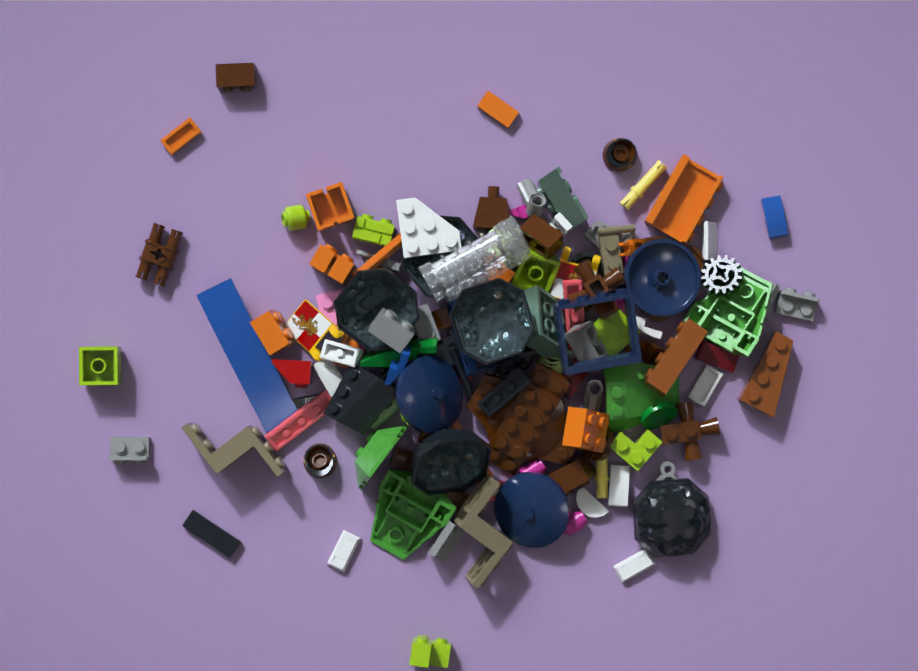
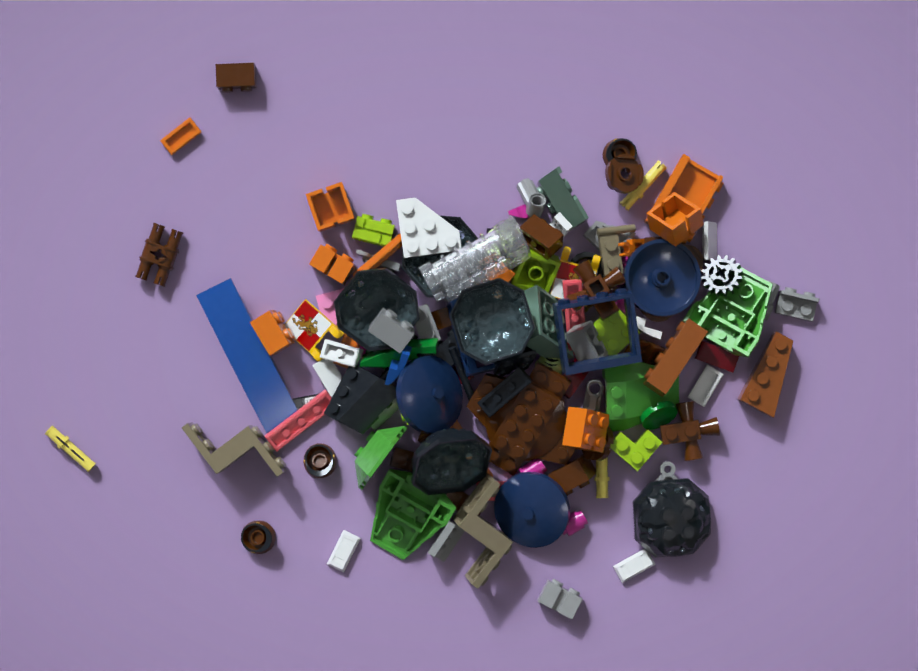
lime brick [79,346,121,385] -> none
light grey bracket [109,437,150,464] -> none
black tile [182,510,241,558] -> none
red slope [272,359,314,388] -> none
lime head [281,205,311,231] -> none
lime brick [409,635,451,668] -> none
reddish brown torso [473,186,510,229] -> none
orange tile [477,91,519,128] -> none
white tile [576,487,609,518] -> none
white slope [608,465,630,507] -> none
blue slope [761,195,788,239] -> none
none -> light yellow pin [45,425,96,472]
none -> reddish brown piece [241,520,276,554]
none -> light grey brick [537,579,583,619]
none -> reddish brown plate [605,154,644,194]
none -> orange piece [646,192,704,246]

